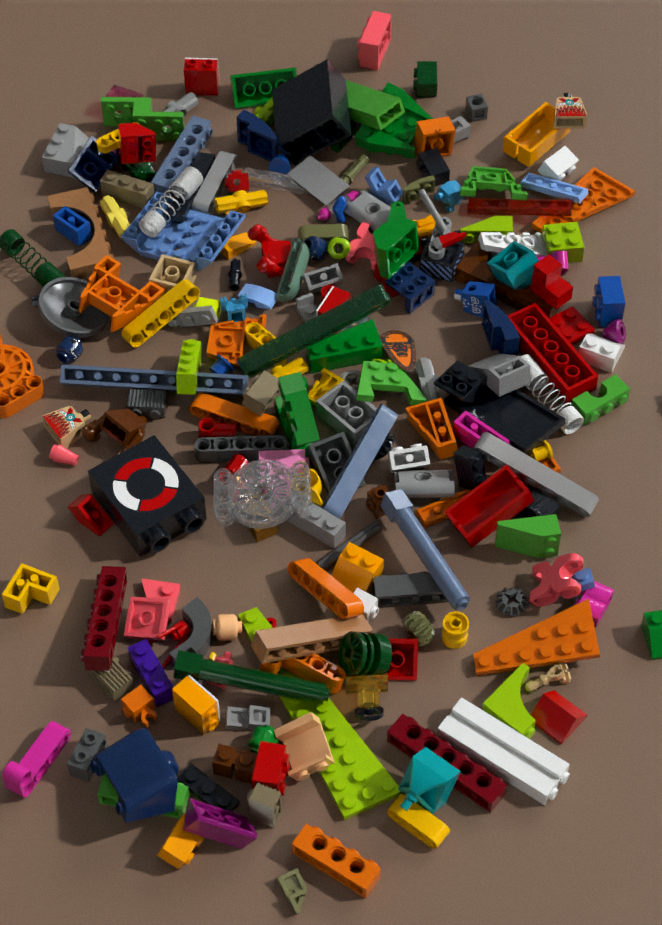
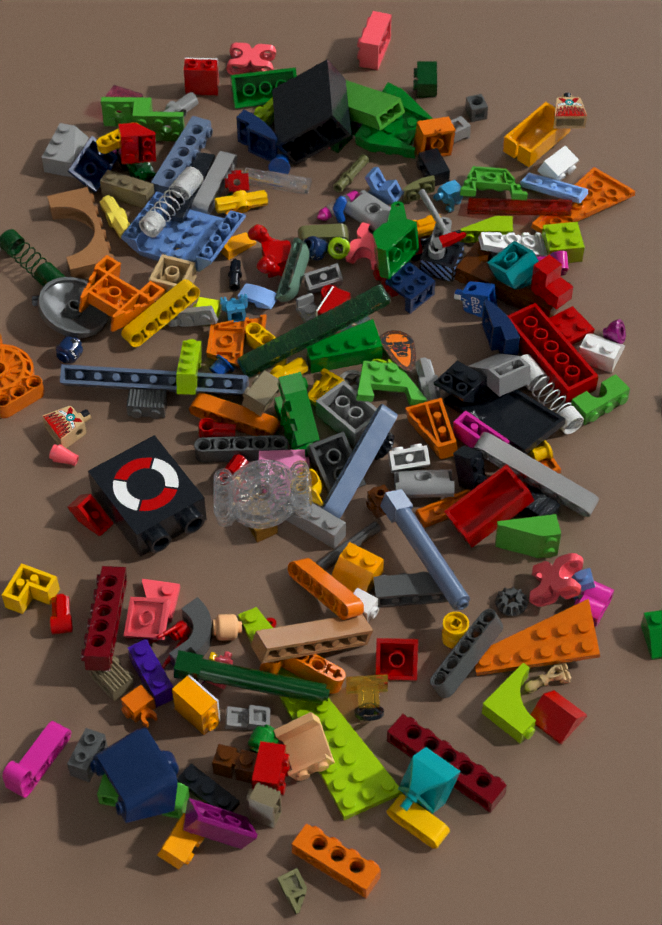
blue brick [53,206,92,246] -> none
reddish brown torso [82,409,147,456] -> none
light grey sticker [287,155,350,205] -> none
dark green wheel [338,631,392,677] -> none
olive gear [402,611,435,647] -> none
white brick [437,697,570,805] -> none
blue brick [592,276,625,328] -> none
none -> red piece [50,594,73,634]
none -> coral piece [226,43,276,75]
none -> dark grey beam [430,609,504,699]

